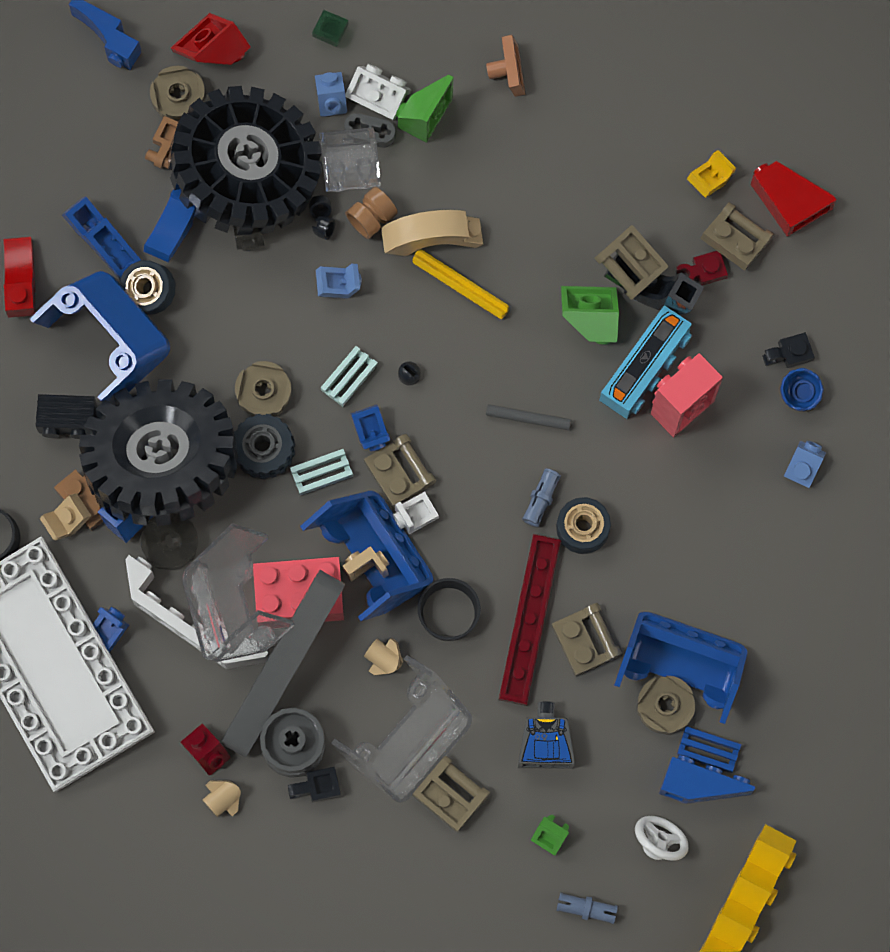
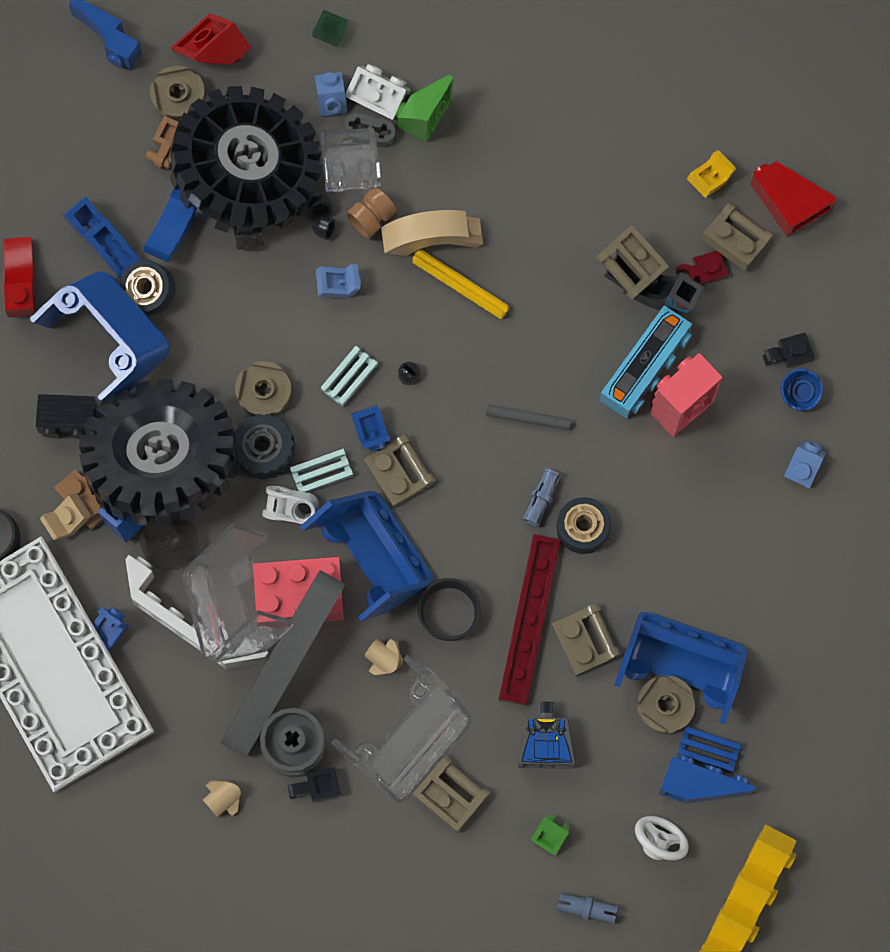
dark red bracket [180,723,231,776] -> none
tan bracket [343,546,390,582] -> none
white bracket [393,492,439,534] -> none
nougat tile [486,35,525,97] -> none
bright green slope [561,286,619,344] -> none
none -> white piece [262,486,319,524]

